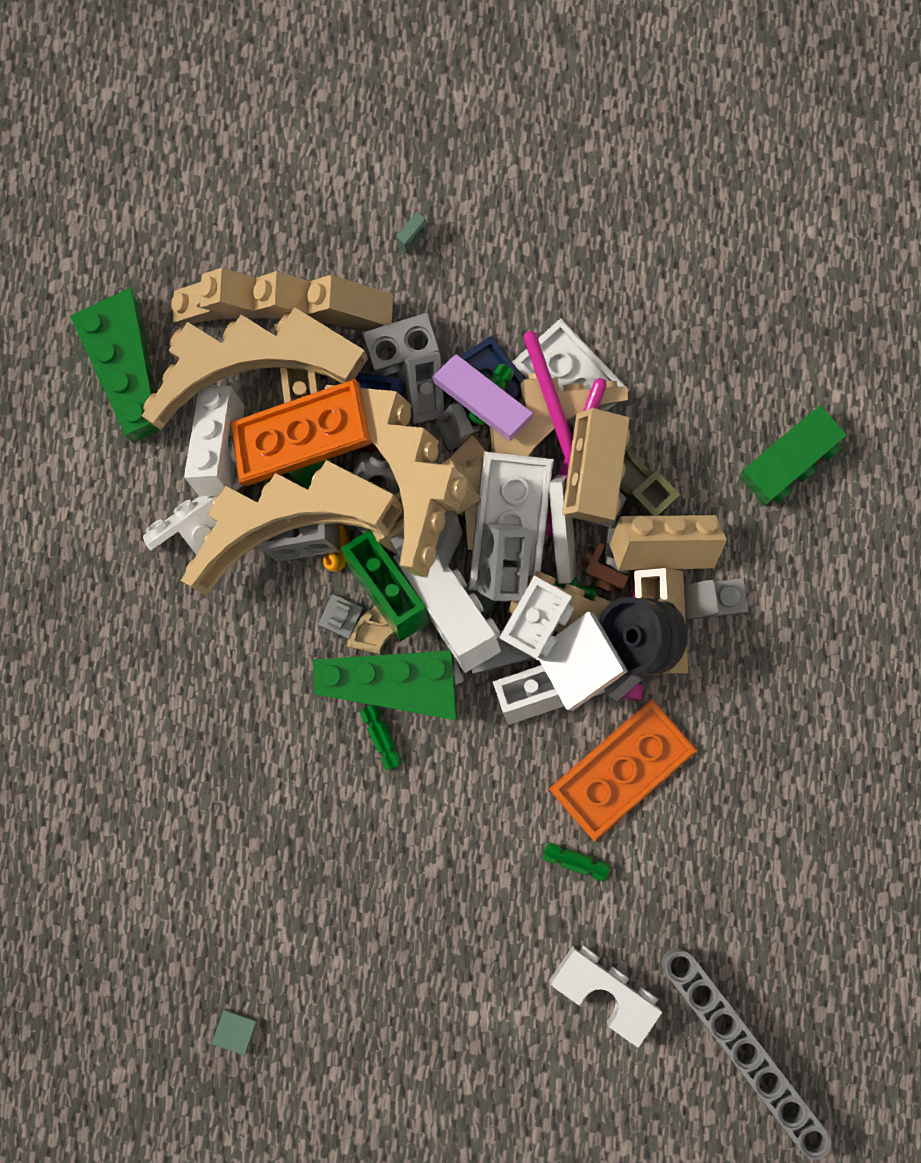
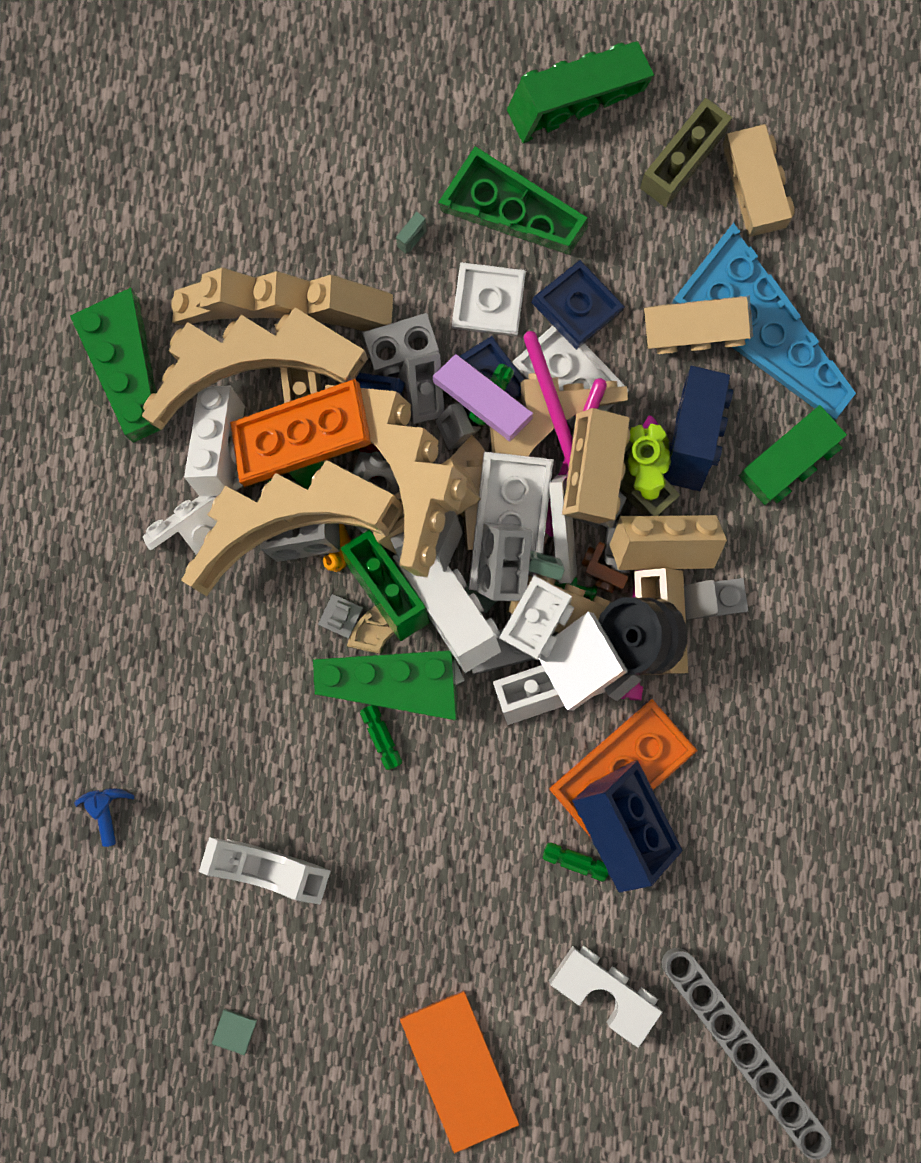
none -> blue plant [74,788,134,847]
none -> white arch [199,837,330,905]
none -> orange tile [400,990,519,1153]
none -> green wedge [438,146,588,255]
none -> white tile [452,262,526,337]
none -> green wedge [507,41,654,144]
none -> sand green tile [529,550,565,581]
none -> dark blue tile [531,260,625,350]
none -> dark blue slope [572,760,683,893]
none -> lime animal [628,415,671,500]
none -> olive brick [640,98,732,208]
none -> tan brick [644,295,753,354]
none -> dark blue wedge [663,365,733,492]
none -> dark azure wing [672,222,856,421]
none -> tan brick [722,124,794,237]

